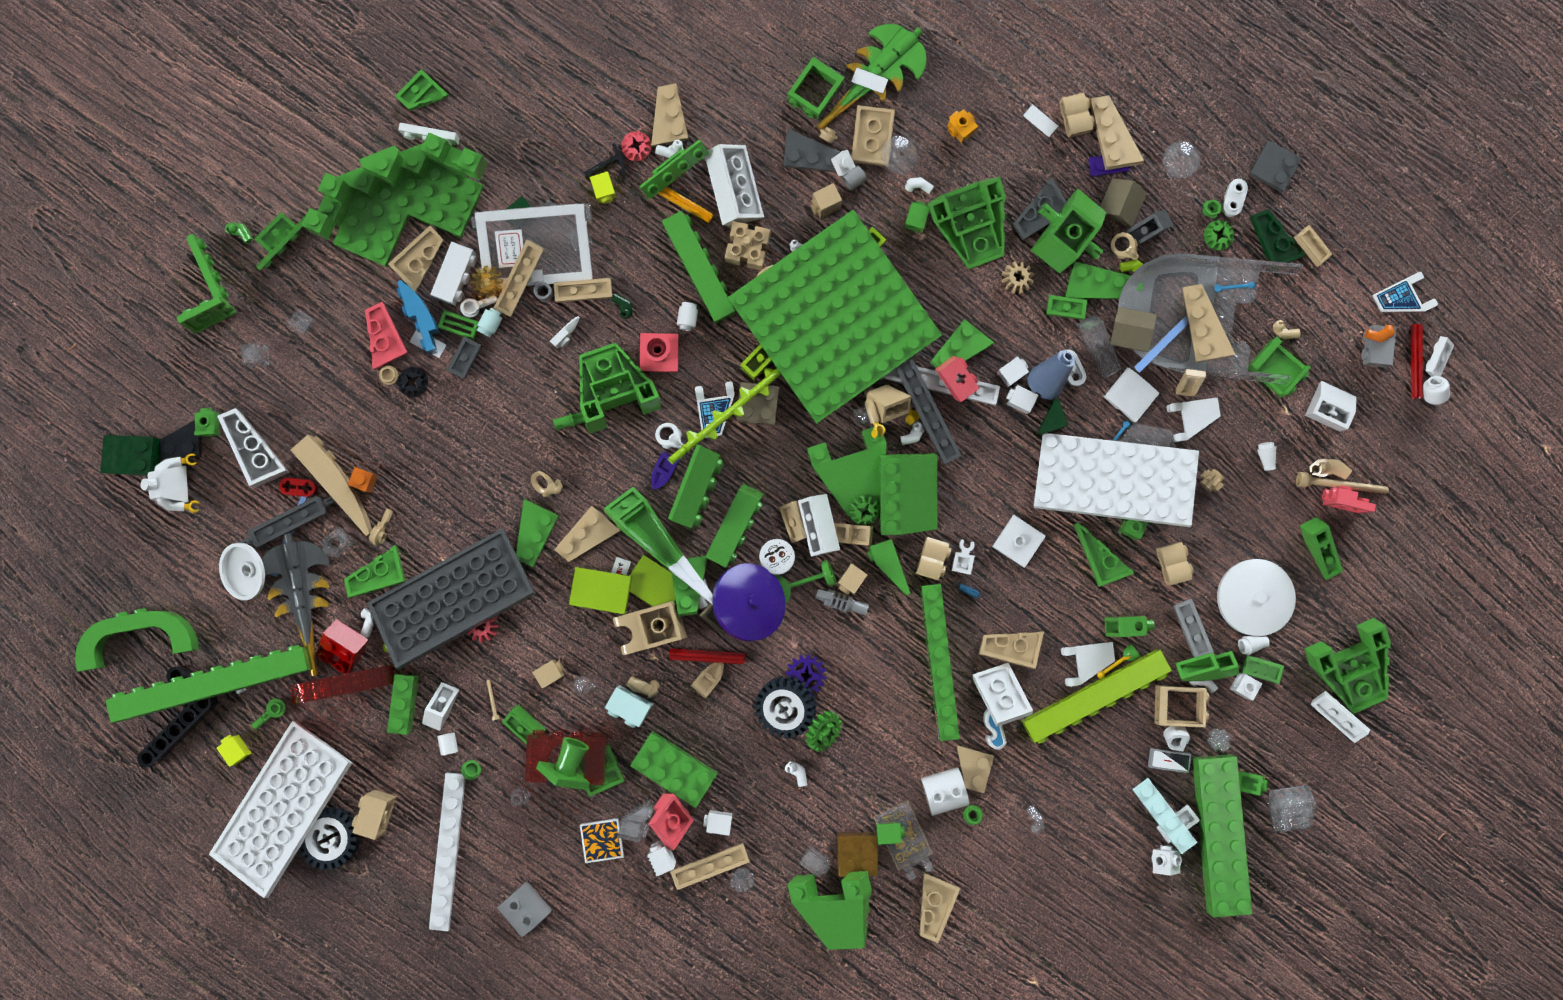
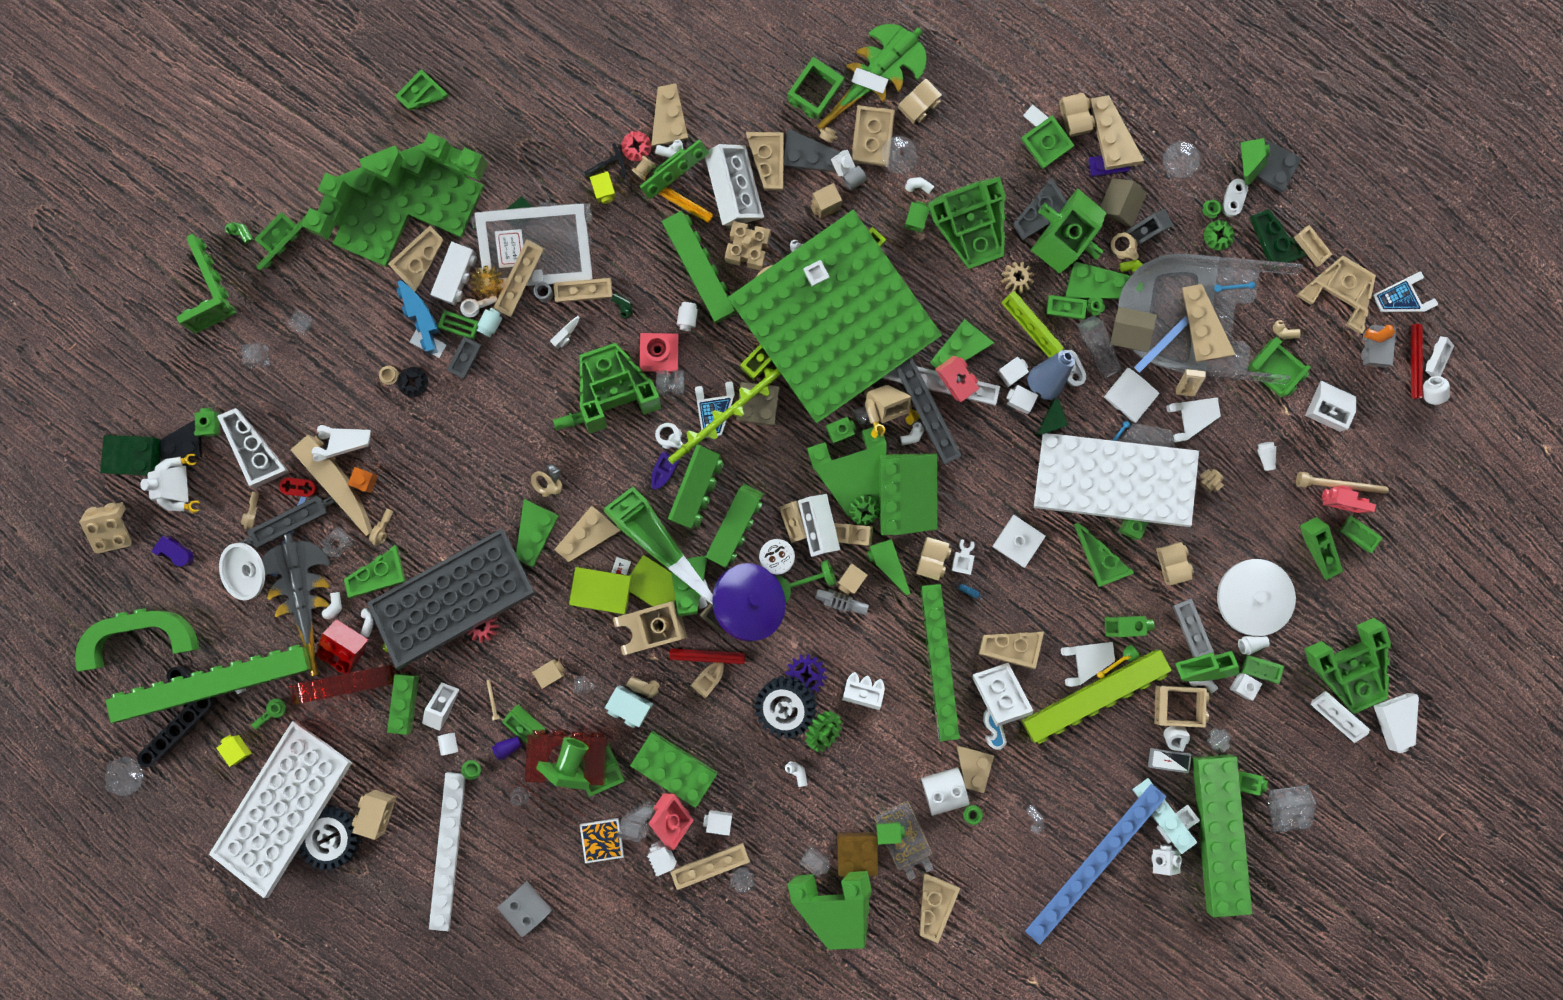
coral wing [365,302,409,370] -> none
white plate [398,123,460,147] -> none
light orange brick [947,109,978,143] -> none
tan arm [1309,459,1352,480] -> none
none -> tan bracket [79,502,132,554]
none -> clear dish [105,757,143,796]
none -> dark purple leg [151,536,194,566]
none -> tan plate [241,492,260,530]
none -> white flag [312,425,371,461]
none -> white arm [322,592,342,620]
none -> dark purple cone [491,736,522,761]
none -> flat silver piece [546,464,561,482]
none -> tan bush [632,155,656,181]
none -> clear wheel [656,370,685,395]
none -> tan wing [746,132,784,191]
none -> white plate [803,260,829,287]
none -> bright green brick [826,417,856,444]
none -> white plate [842,672,885,710]
none -> tan brick [898,79,942,124]
none -> lime plate [1001,291,1064,358]
none -> bright green plate [1021,115,1075,169]
none -> medium blue plate [1025,784,1167,945]
none -> bright green plate [1086,297,1105,316]
none -> bright green slope [1240,138,1271,185]
none -> tan wing [1296,256,1376,334]
none -> bright green plate [1338,515,1383,553]
none -> white slope [1374,693,1419,753]

